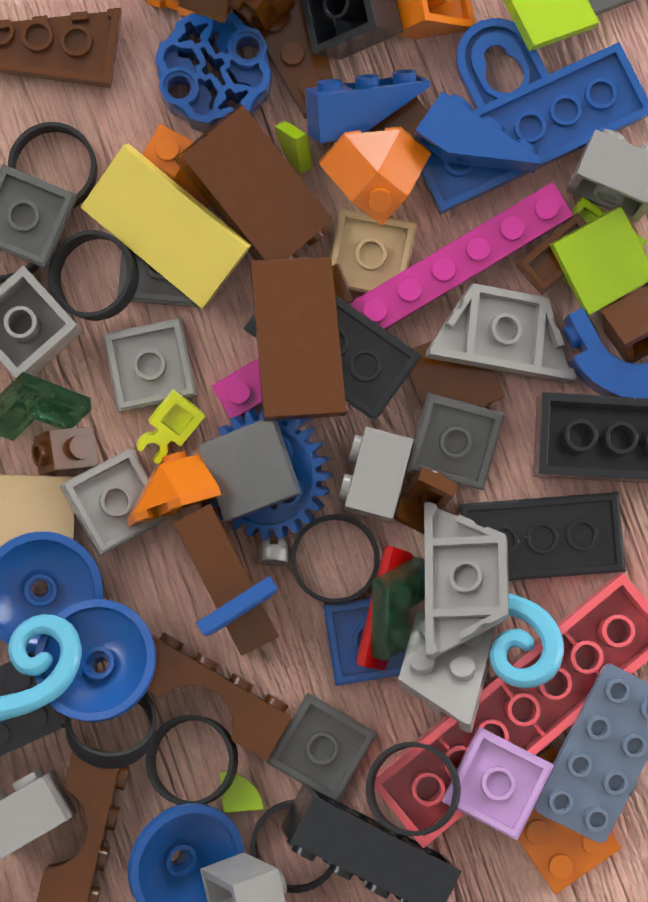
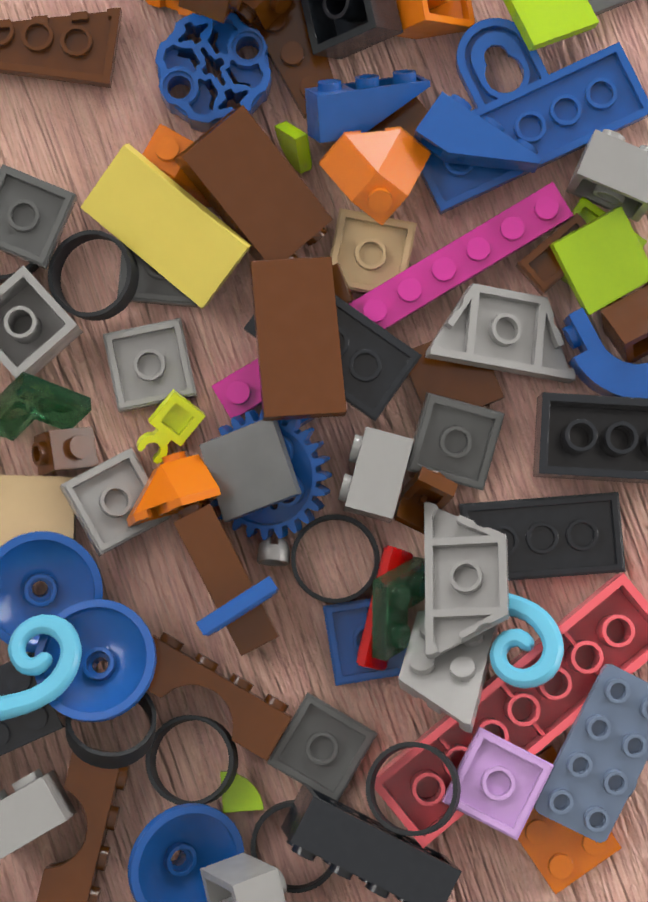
black tyre [8,122,98,208] -> none

